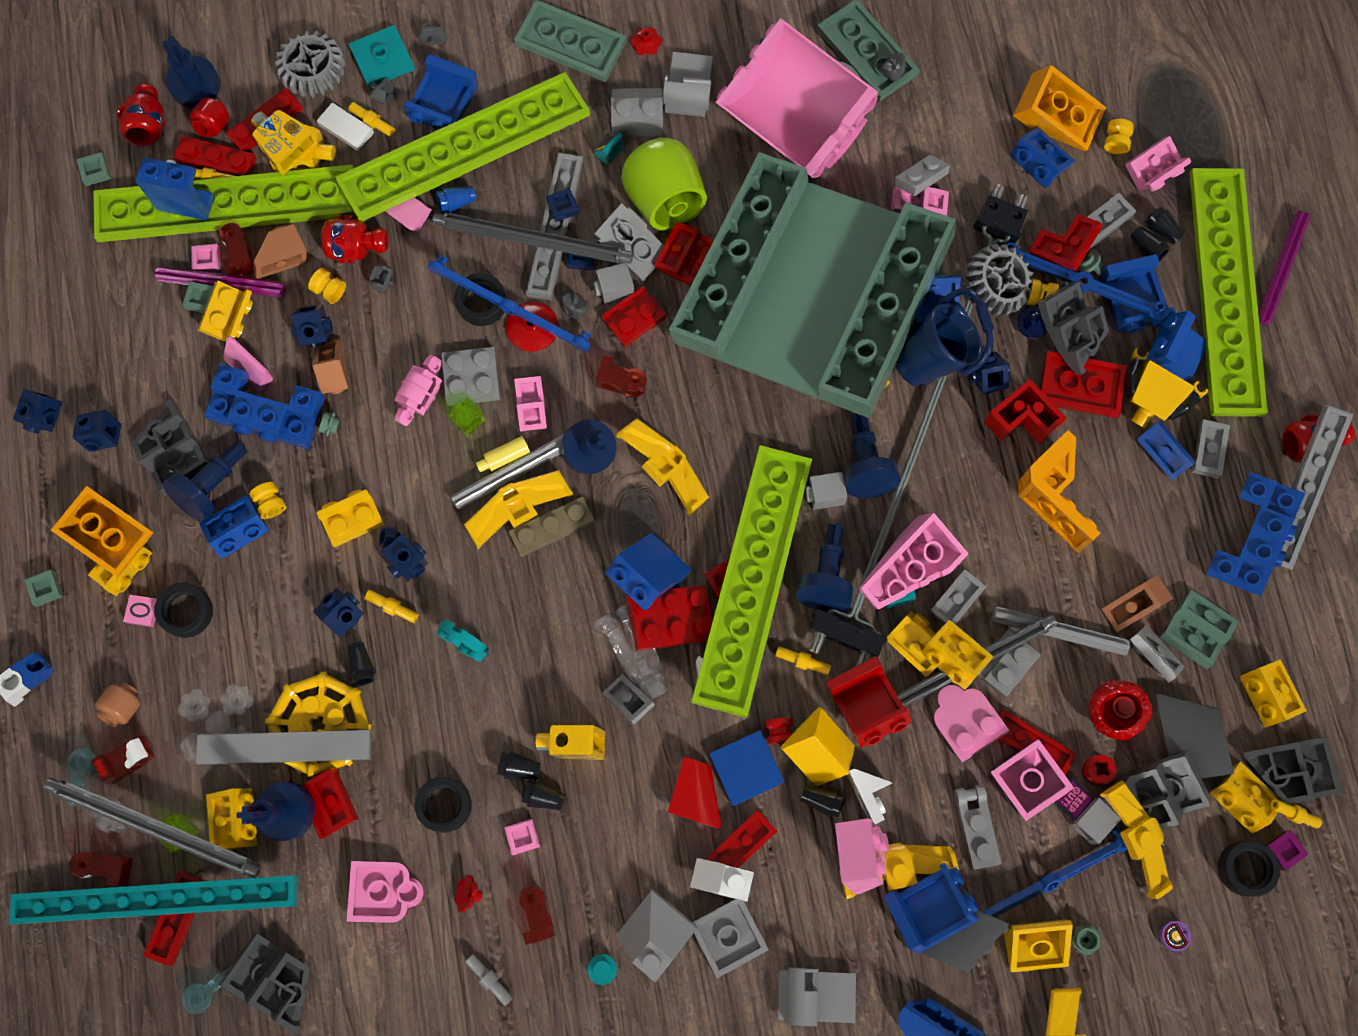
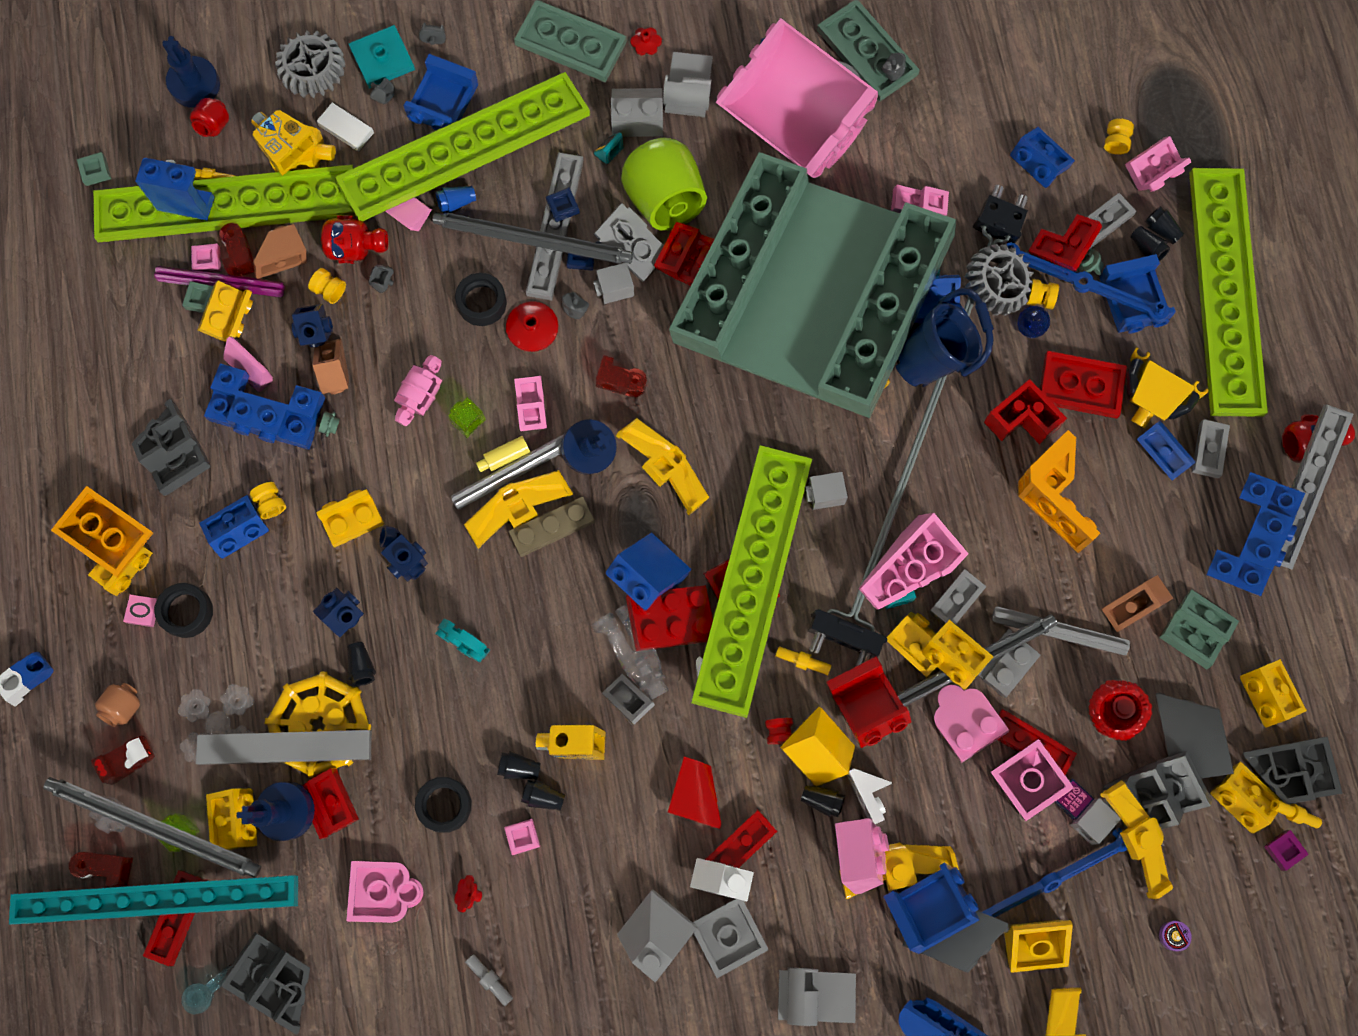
dark blue brick [13,389,63,434] -> none
sand green plate [24,570,63,607] -> none
clear light blue plate [66,748,97,806] -> none
dark blue brick [72,409,122,452] -> none
red piece [116,83,167,146] -> none
dark blue piece [162,441,248,522] -> none
red plate [173,136,257,176] -> none
red plate [226,87,304,152] -> none
yellow bar [348,102,395,137] -> none
yellow bar [365,590,419,623] -> none
blue piece [427,255,591,352] -> none
light grey plate [441,347,500,406] -> none
clear red leg [518,886,556,945] -> none
teal plate [588,954,617,985] -> none
red plate [601,286,666,348] -> none
blue tile [709,730,785,807] -> none
dark blue piece [796,523,854,612] -> none
dark blue piece [844,413,901,498] -> none
light grey plate [895,155,950,196] -> none
light grey plate [954,784,1002,870] -> none
dark blue brick [969,351,1010,394] -> none
light orange slope [1013,65,1106,151] -> none
dark grey slope [1037,282,1109,375] -> none
sand green plate [1071,925,1101,955] -> none
red wheel [1082,754,1117,785] -> none
light grey plate [1130,625,1185,683] -> none
blue bracket [1146,311,1206,383] -> none
black tyre [1218,840,1280,897] -> none
magenta axle [1258,210,1310,326] -> none

